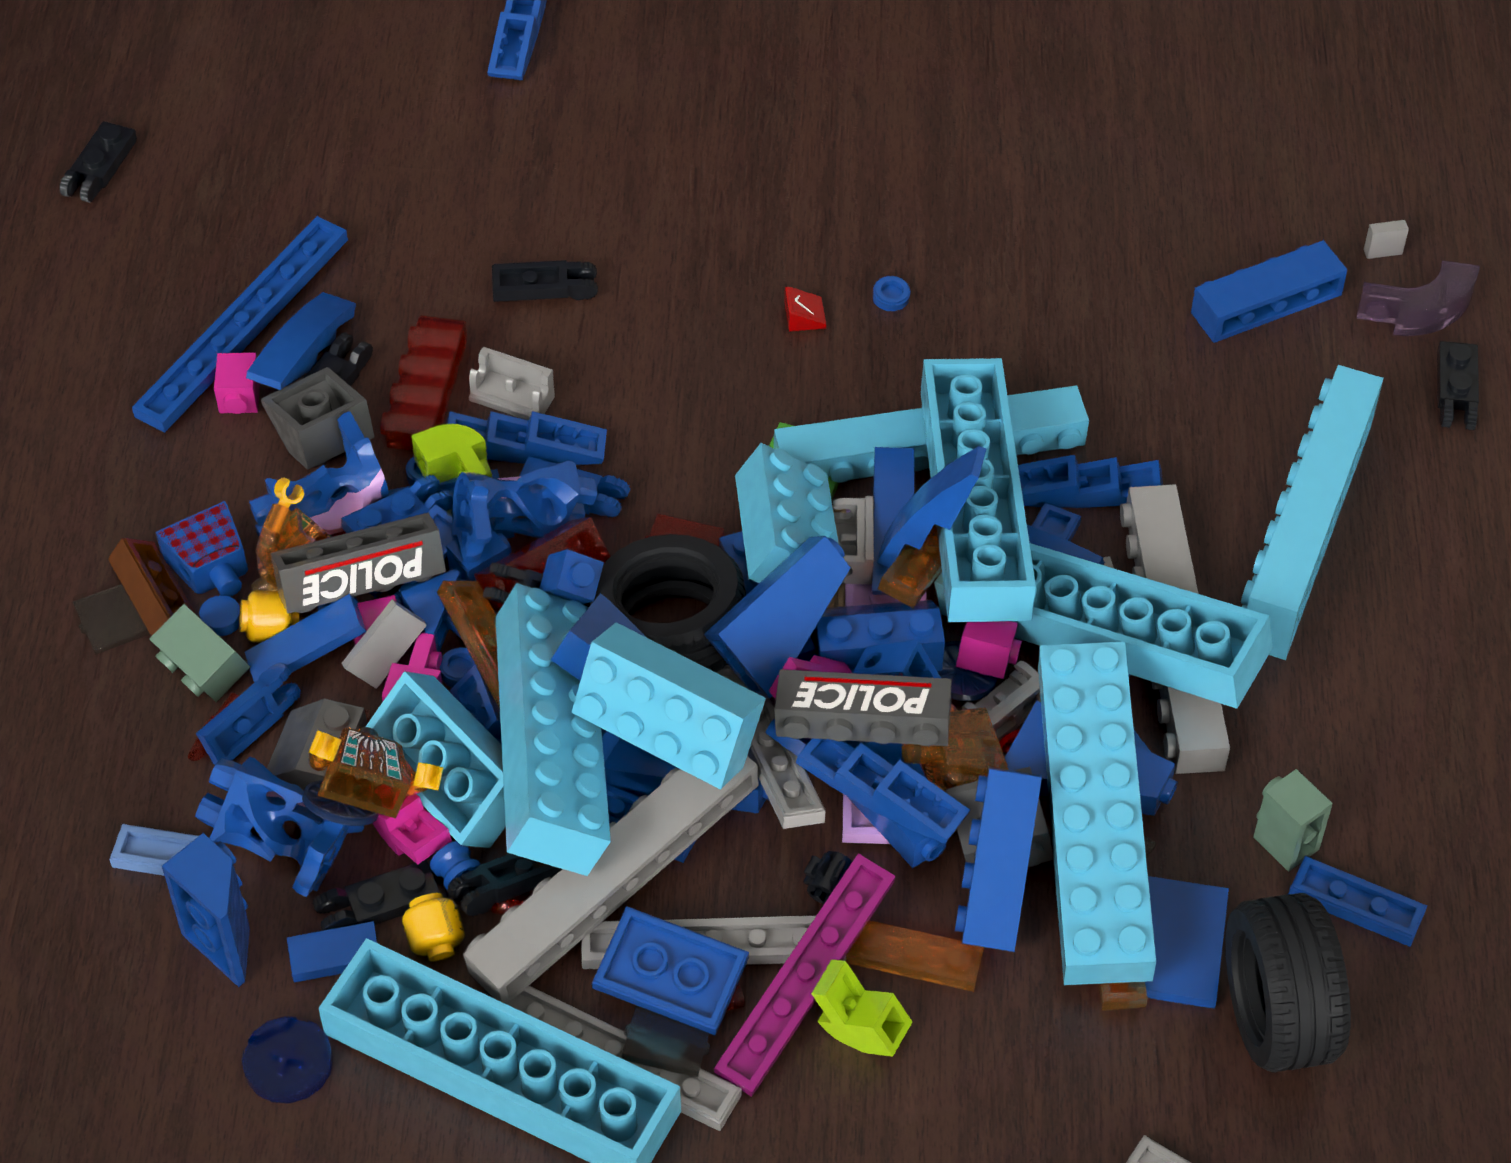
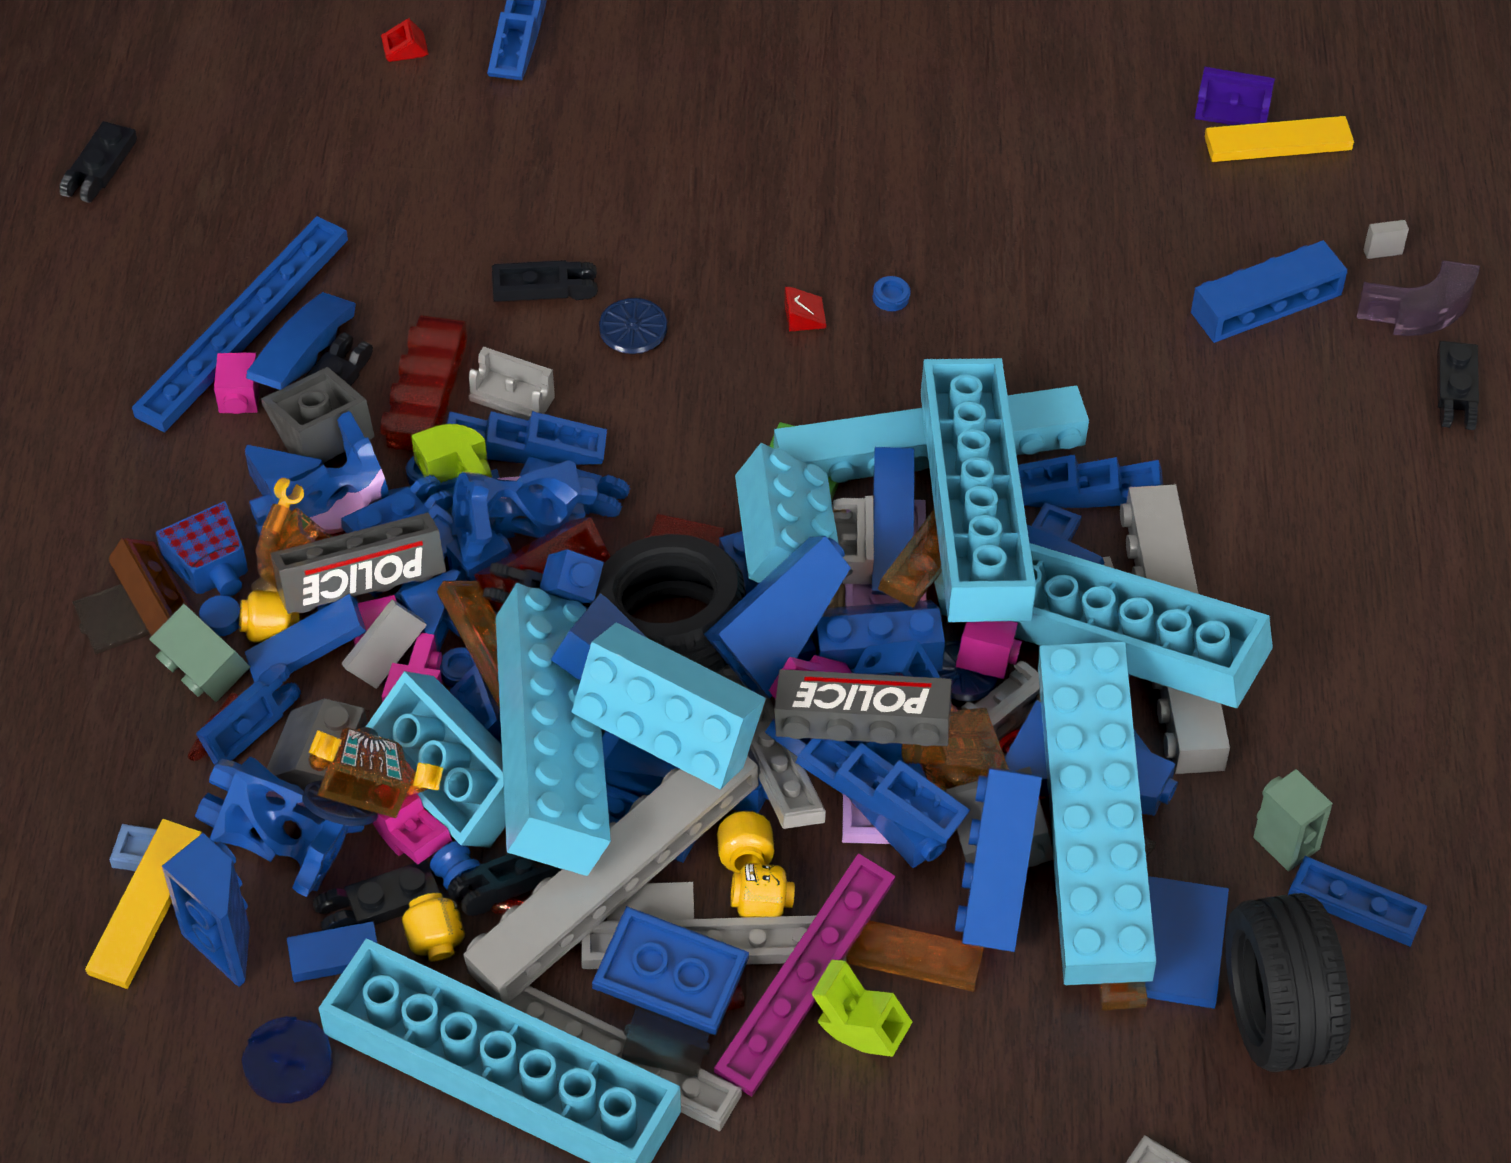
black gear [803,851,852,904] -> none
blue slope [876,446,986,569] -> none
medium azure brick [1241,365,1384,660] -> none
none -> yellow tile [85,819,202,989]
none -> blue slope [245,445,323,495]
none -> red slope [381,18,429,62]
none -> dark blue wheel [599,298,667,354]
none -> light grey tile [607,882,694,921]
none -> yellow head [717,811,774,873]
none -> yellow head [730,863,795,918]
none -> dark purple hinge [1195,67,1275,125]
none -> yellow tile [1204,116,1354,162]

